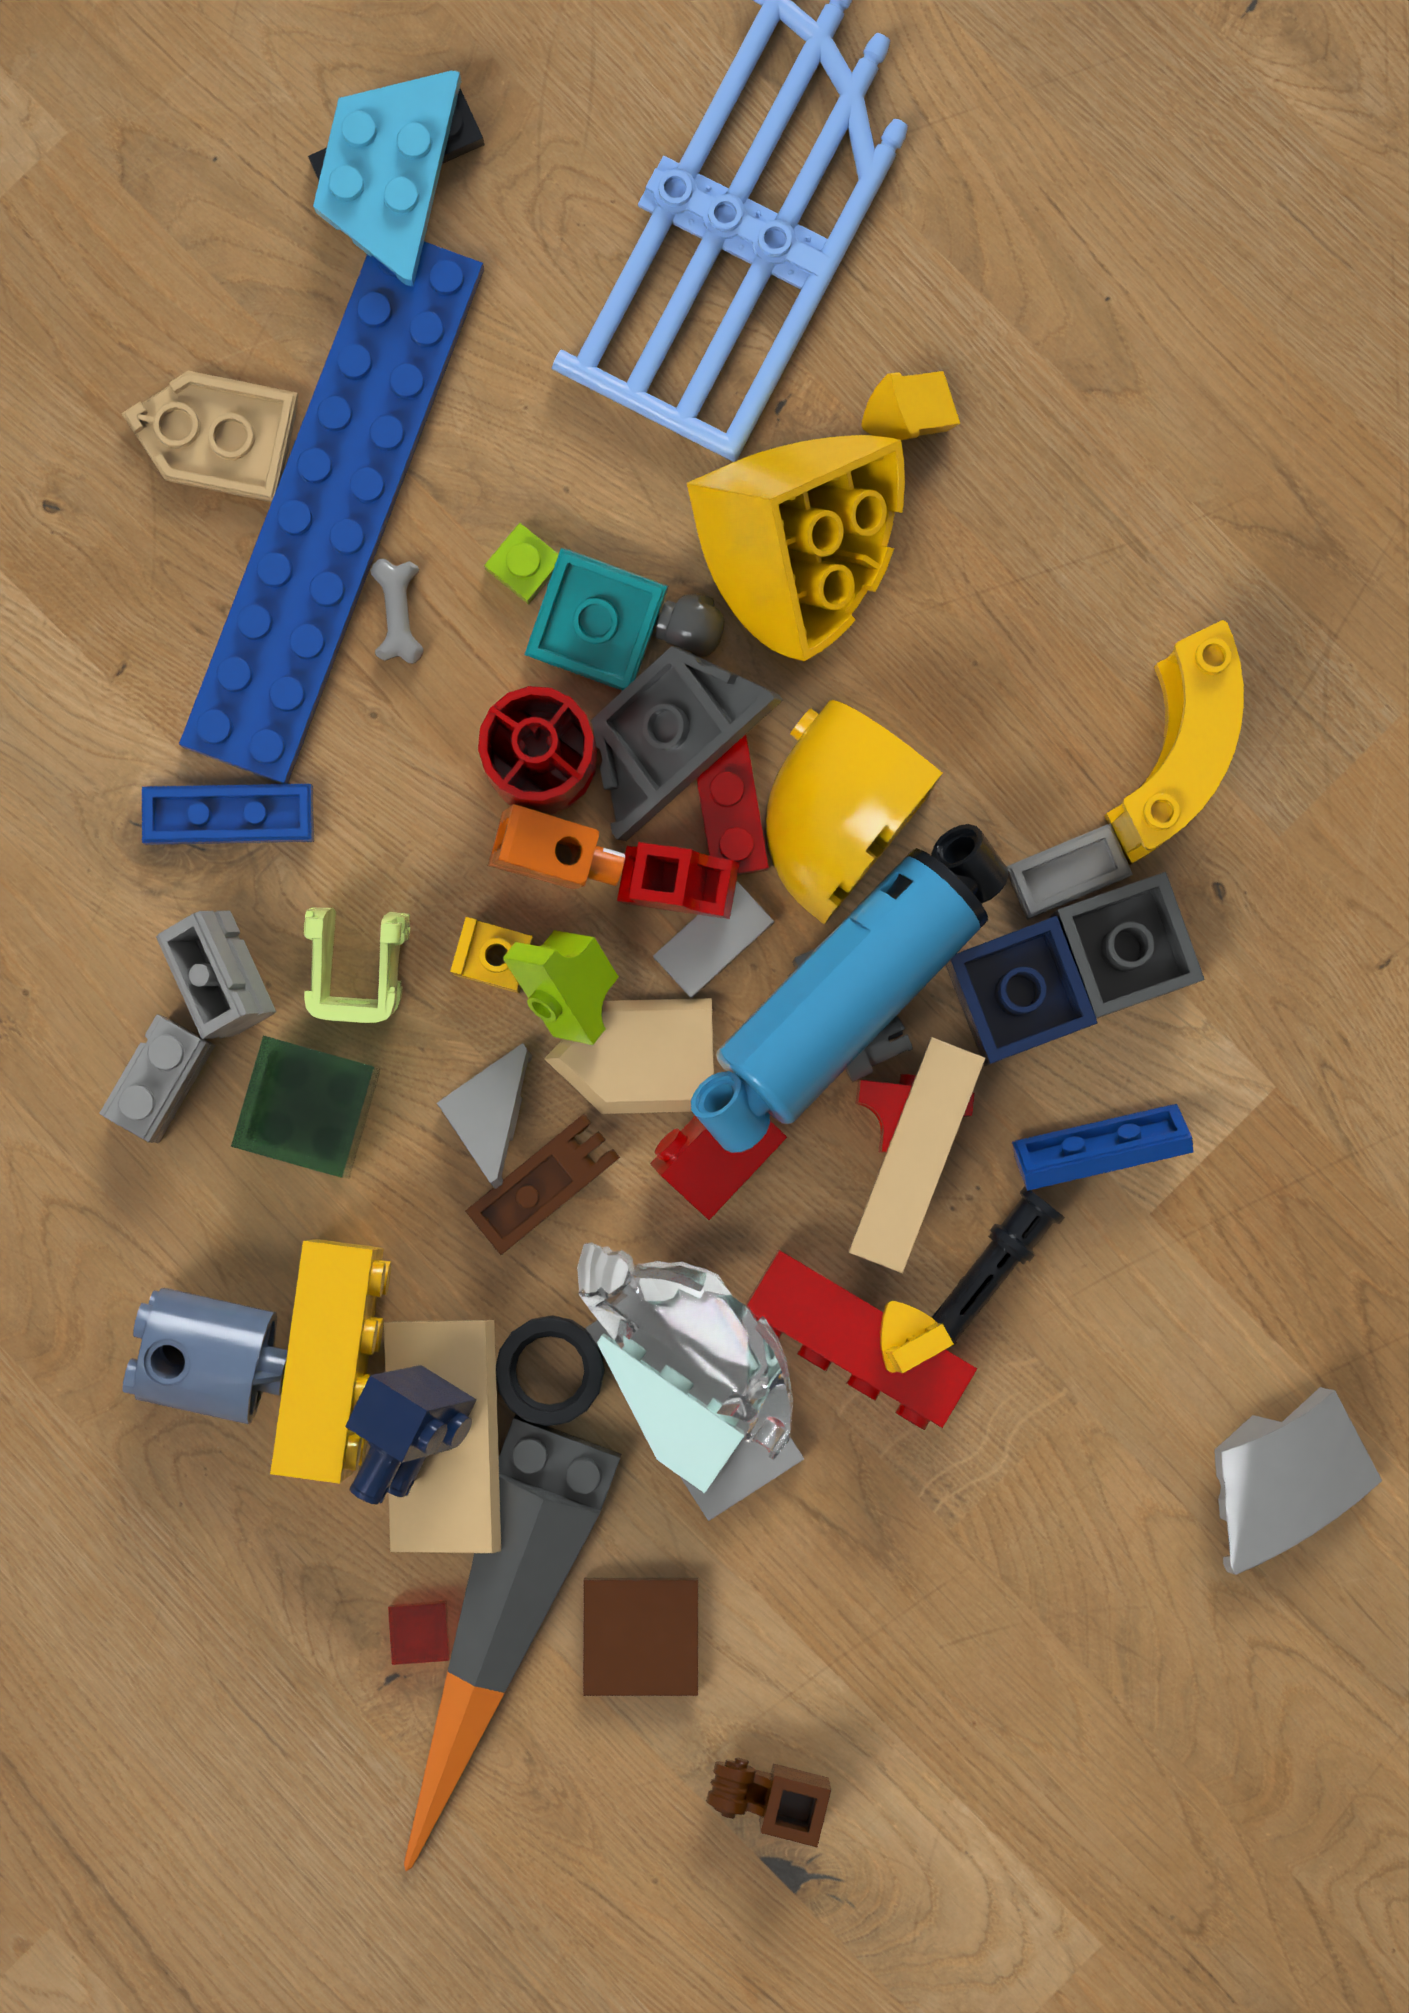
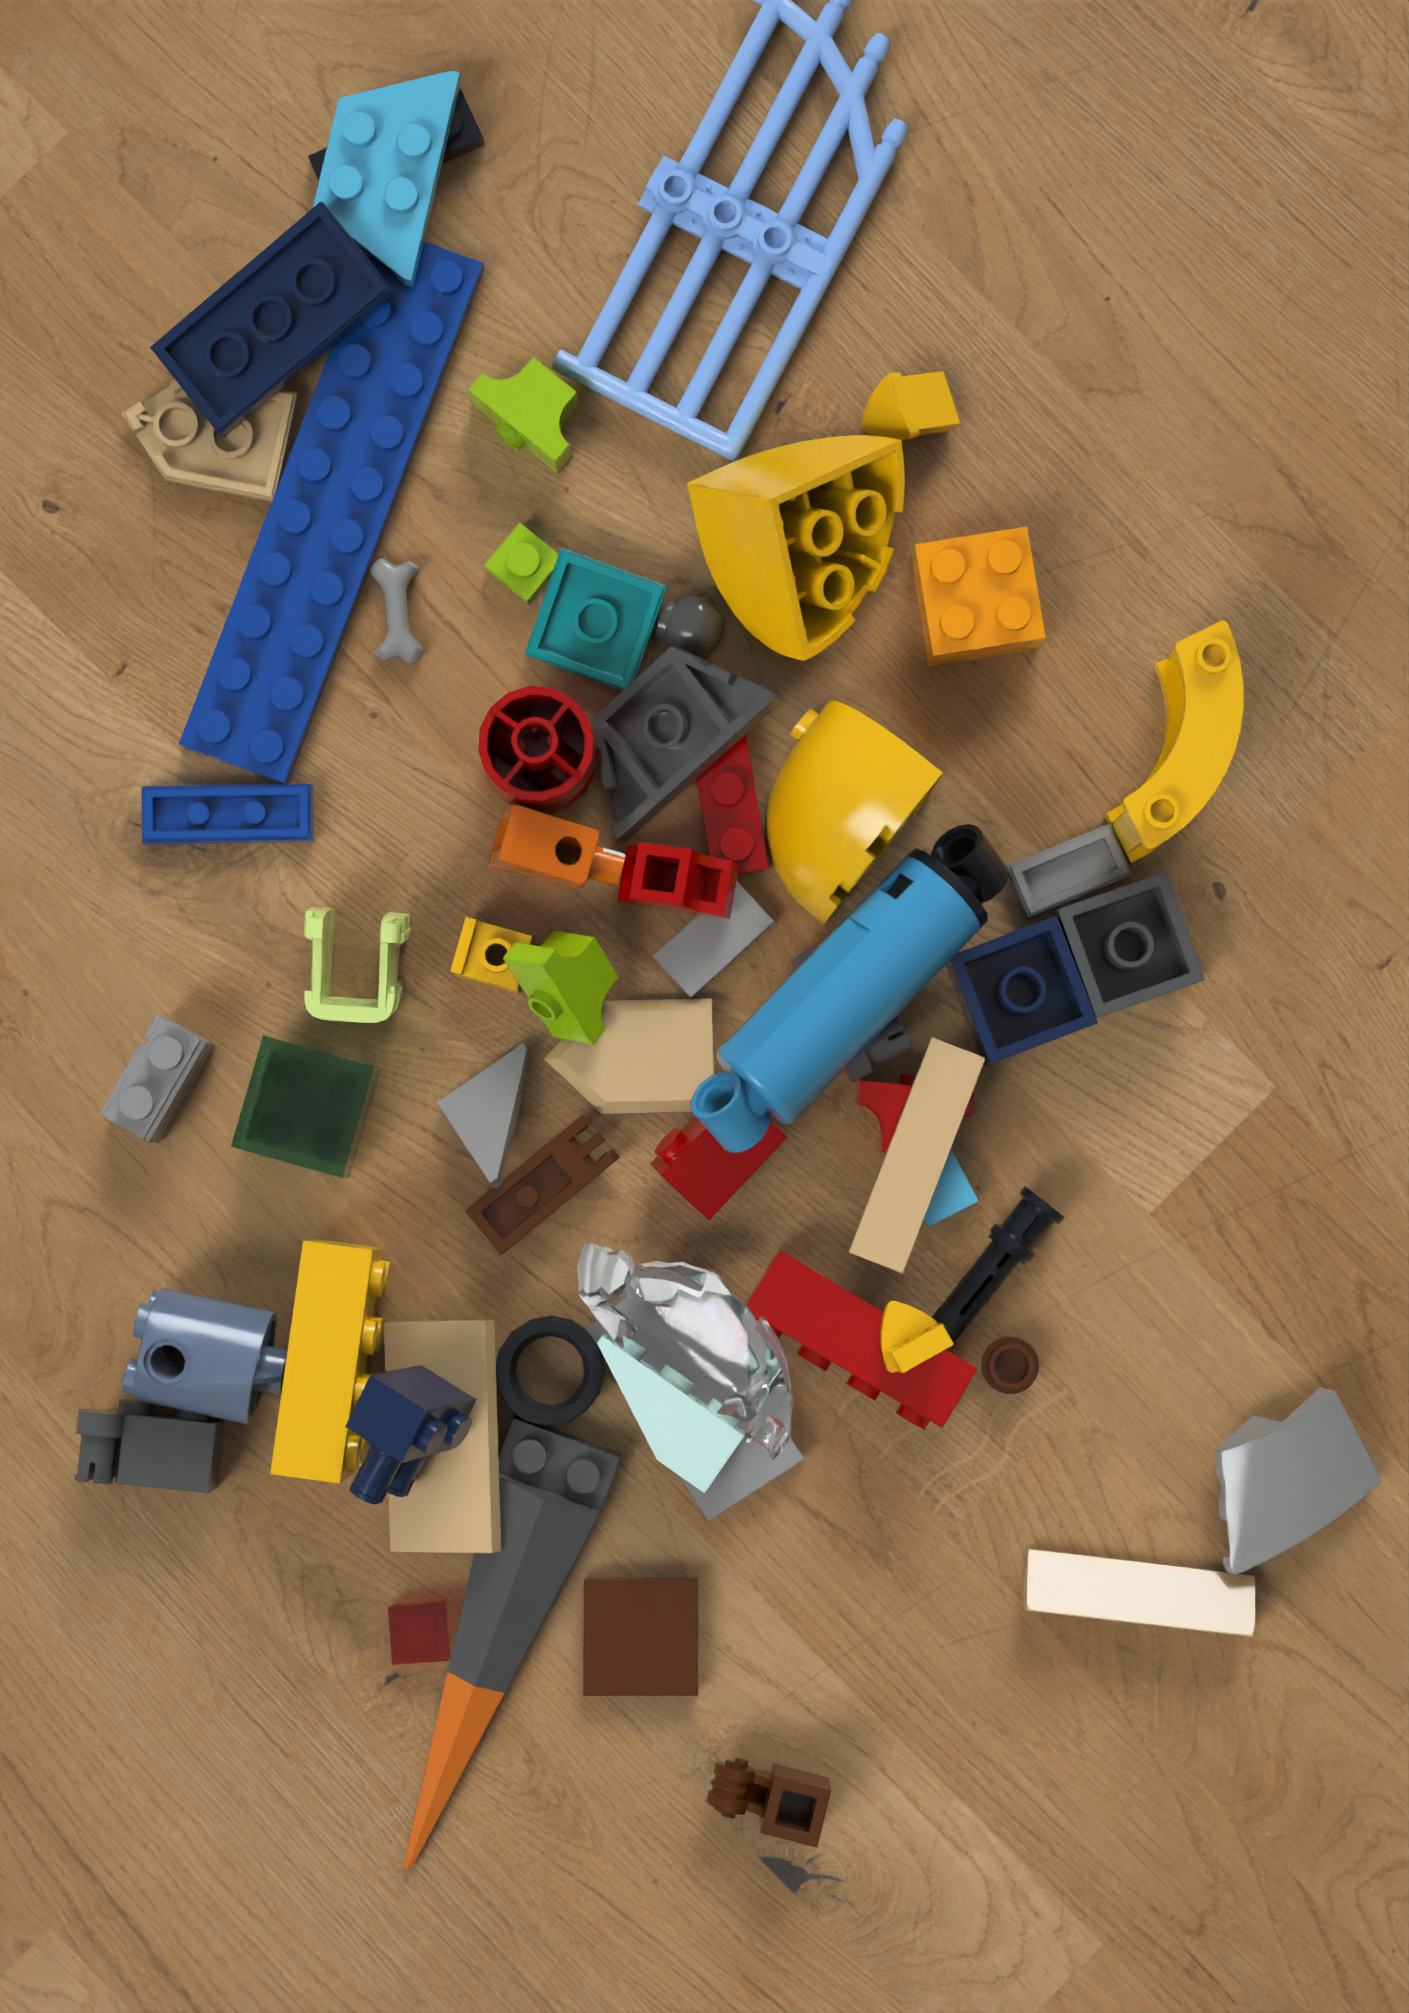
light grey brick [156,911,276,1039] -> none
blue tile [1012,1104,1194,1191] -> none
none -> dark grey hinge [75,1399,225,1493]
none -> dark blue tile [150,201,395,437]
none -> lime brick [468,357,579,474]
none -> light orange brick [910,527,1046,667]
none -> medium azure tile [923,1151,978,1227]
none -> reddish brown plate [981,1337,1039,1394]
none -> slope [1022,1548,1255,1637]

